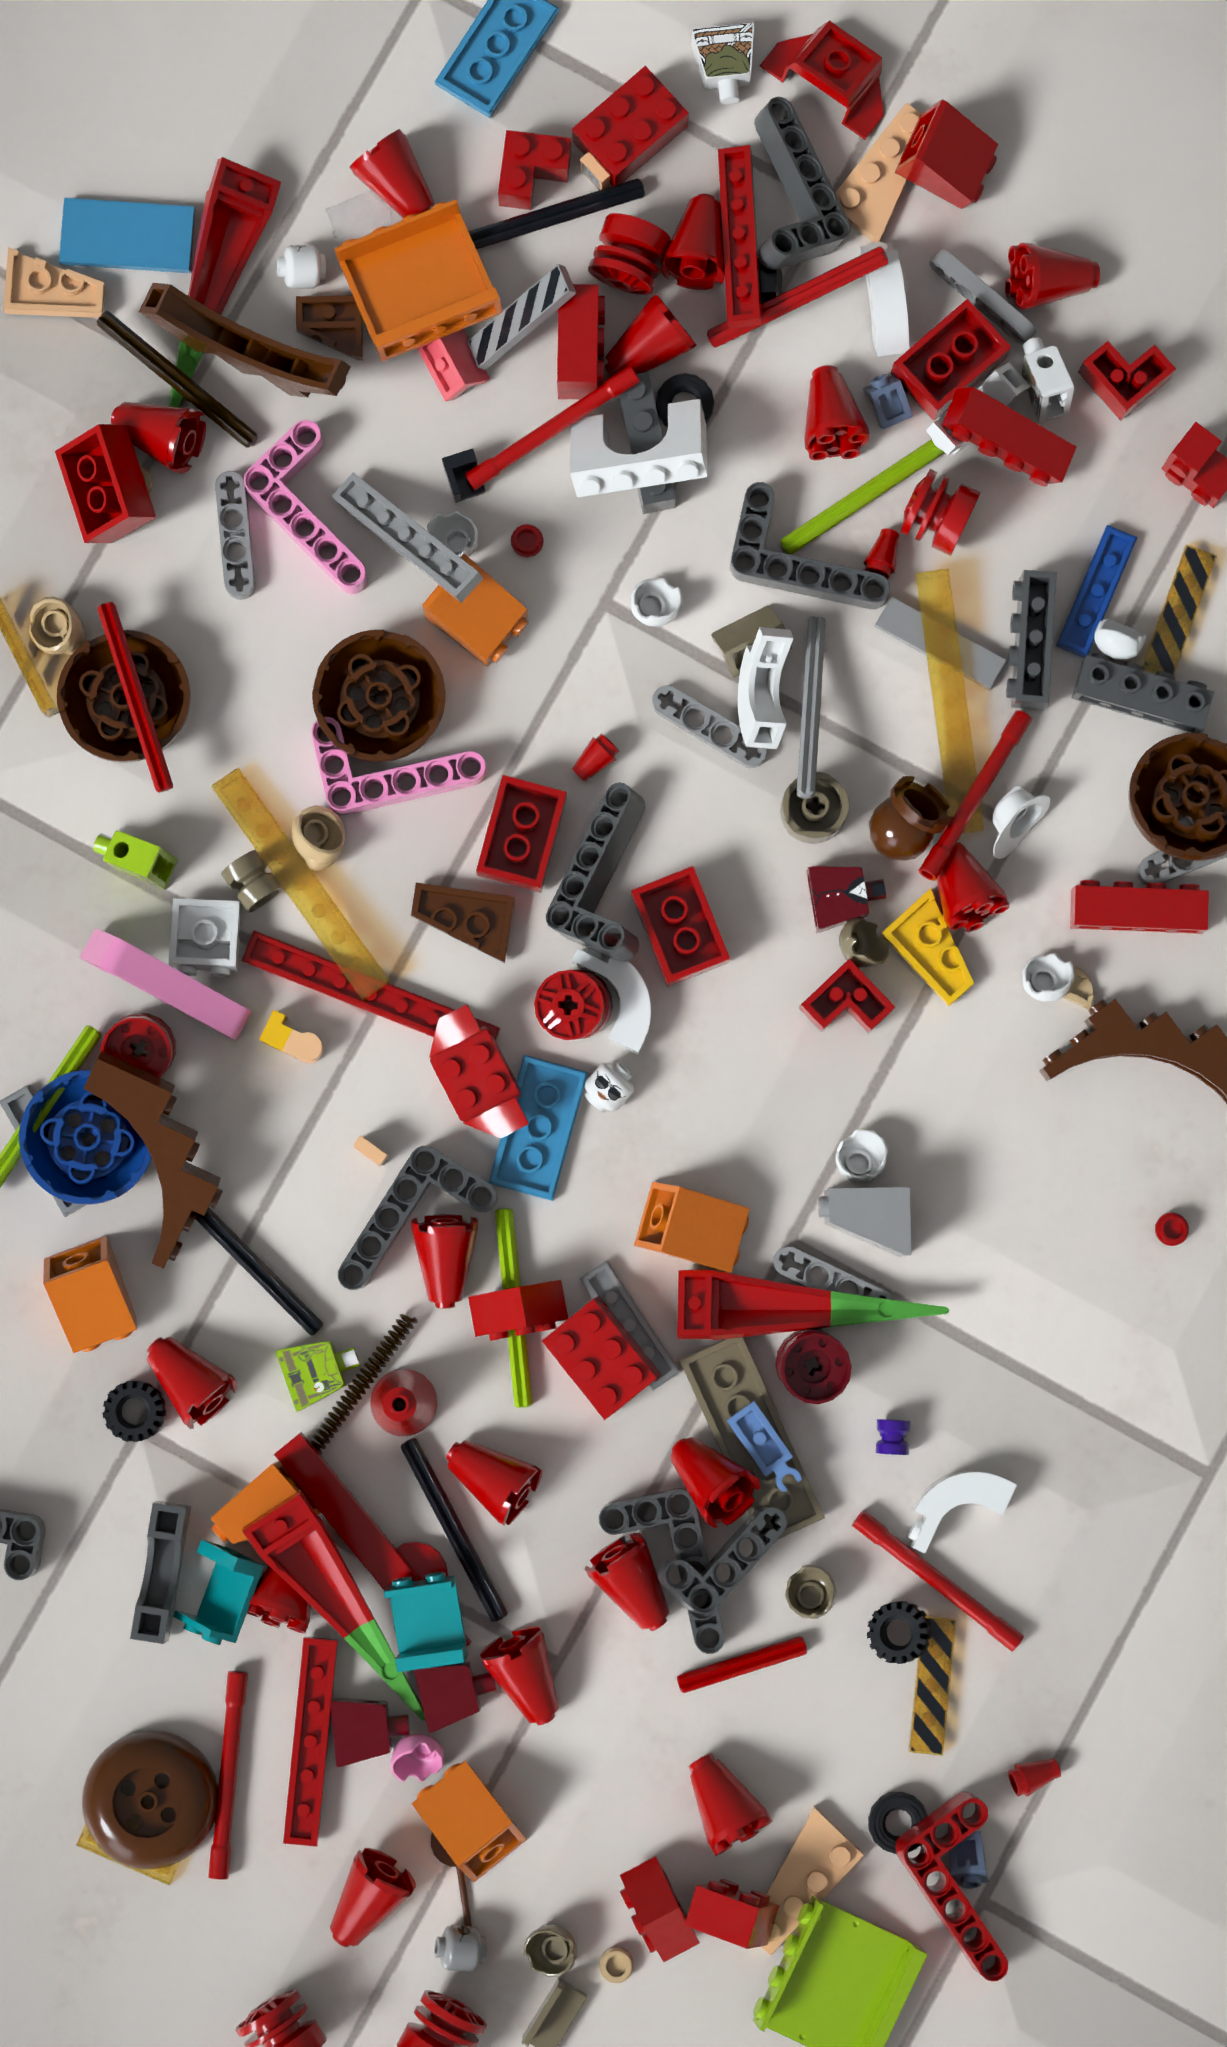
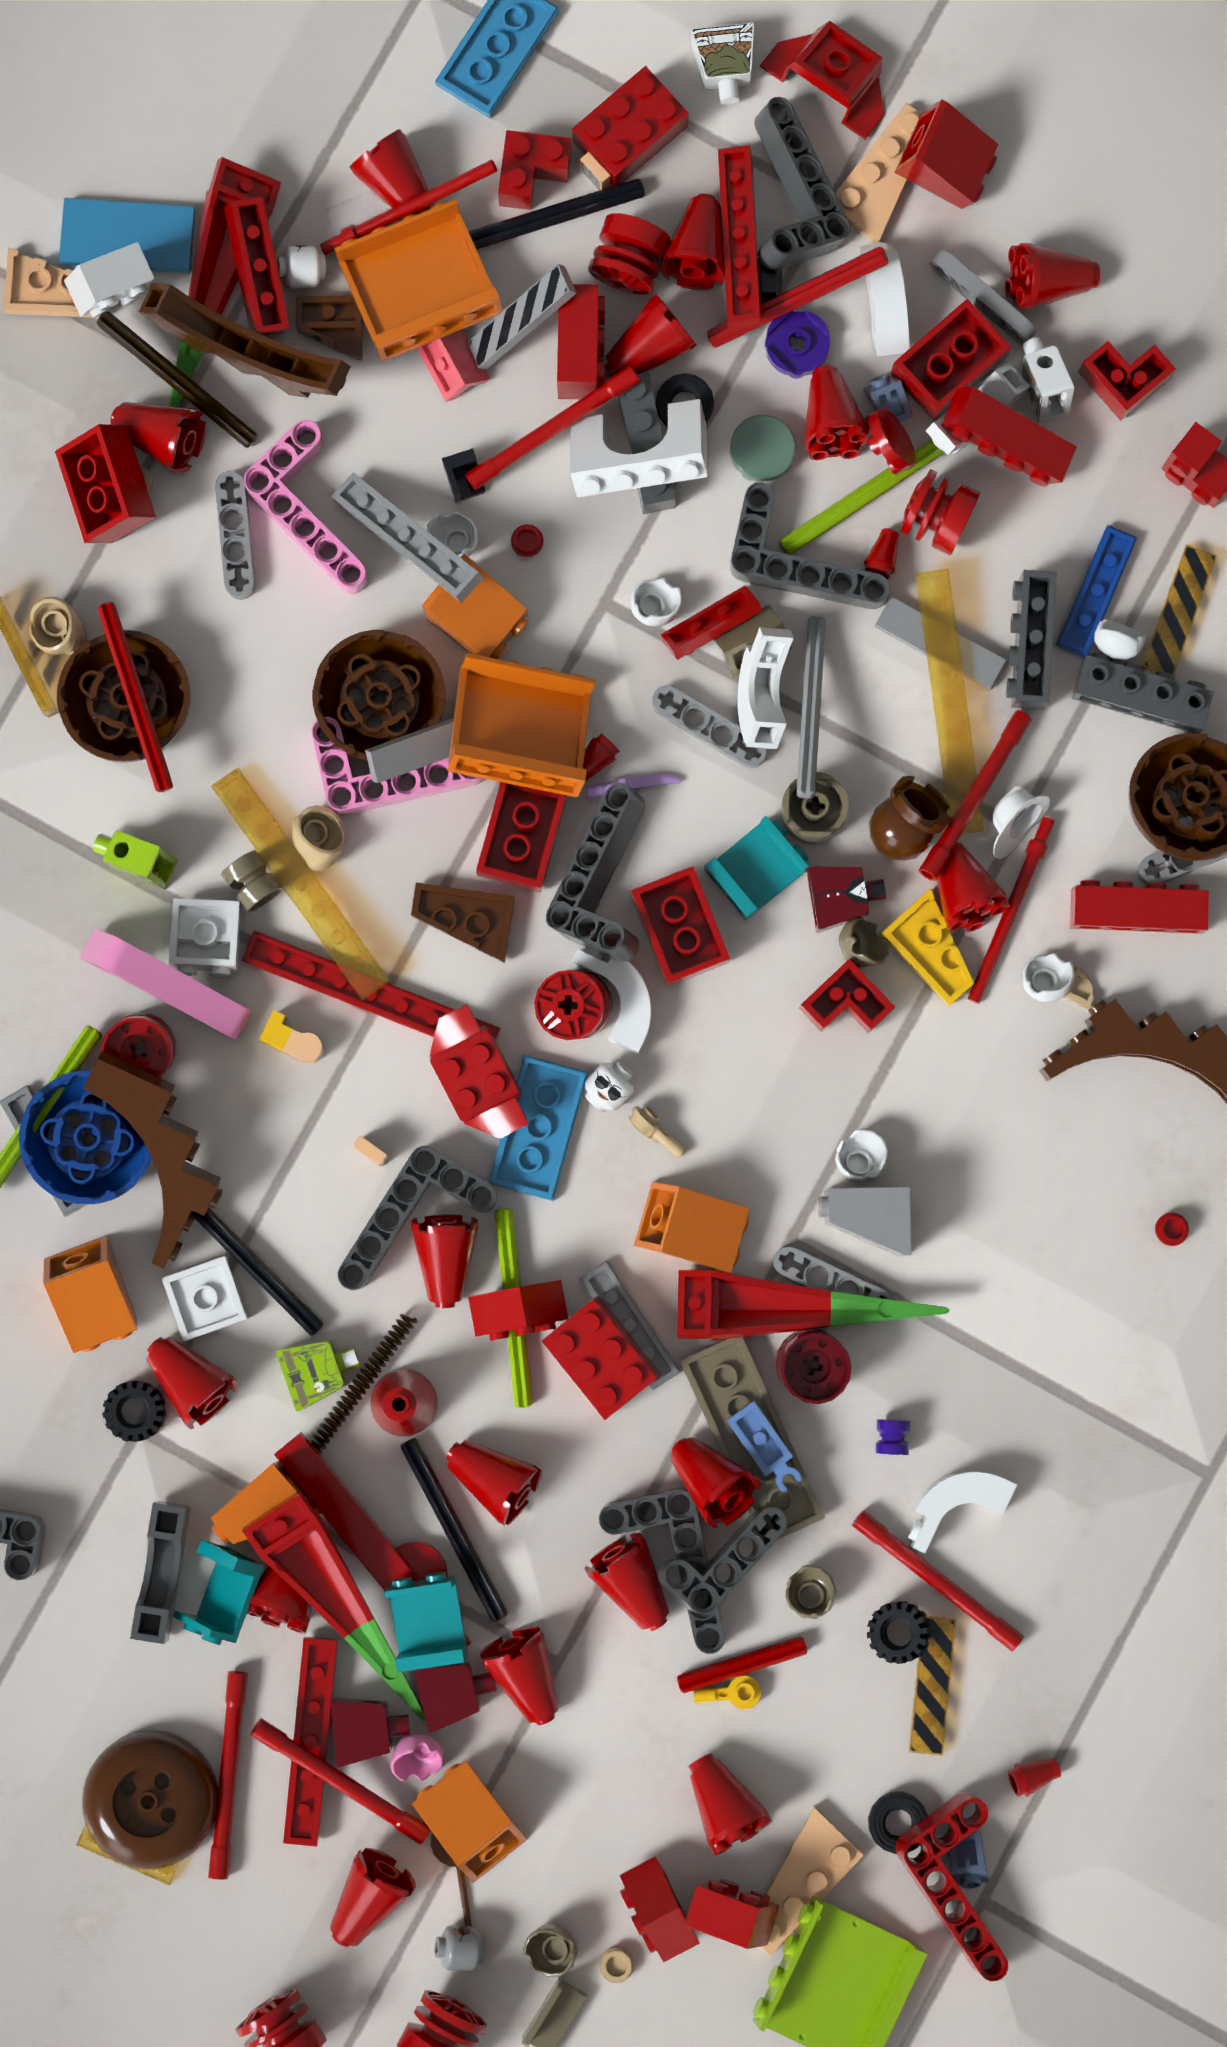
none -> white brick [64,242,155,318]
none -> white plate [162,1256,248,1342]
none -> red brick [224,196,290,336]
none -> red piece [250,1718,430,1845]
none -> red bar [320,159,497,256]
none -> light grey tile [365,718,454,783]
none -> orange panel [447,653,596,798]
none -> lavender piece [585,774,680,799]
none -> tan plate [629,1106,686,1158]
none -> red plate [660,586,763,660]
none -> yellow plate [693,1675,761,1710]
none -> teal panel [704,816,809,920]
none -> sand green tile [730,415,796,482]
none -> dark purple plate [764,311,830,379]
none -> red tile [865,407,916,475]
none -> red bar [967,816,1055,1004]

